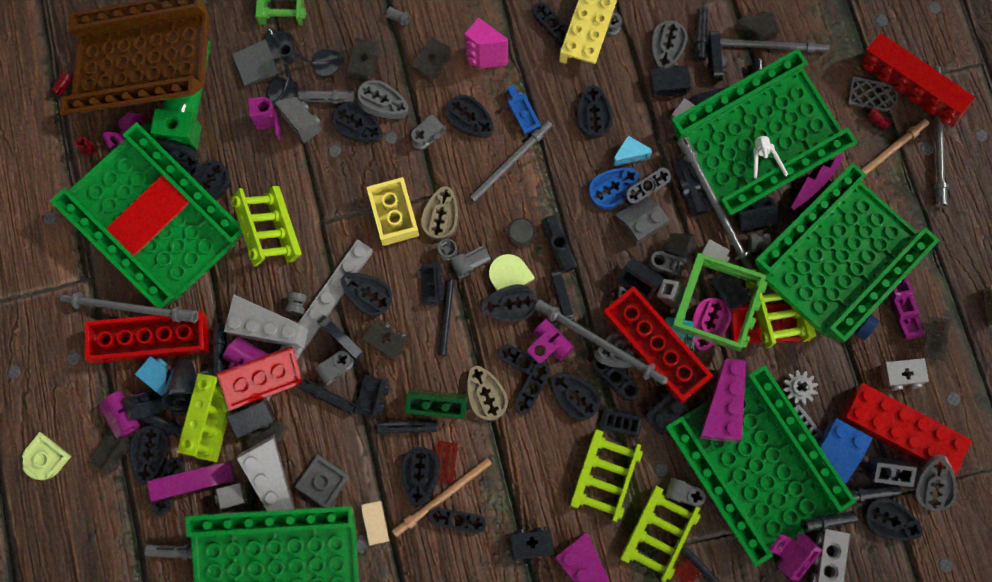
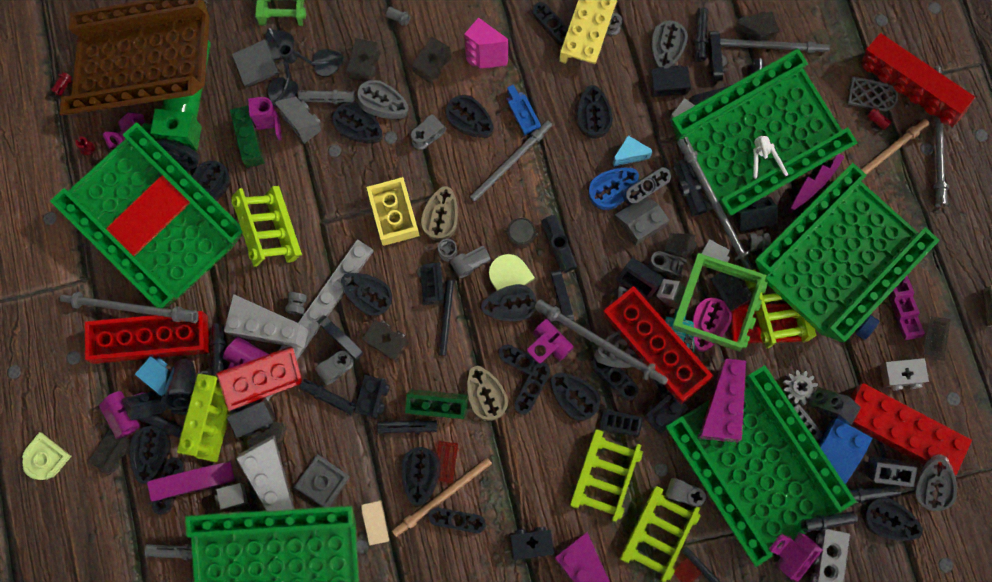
none -> dark green brick [230,105,265,168]
none -> black brick [809,387,861,425]

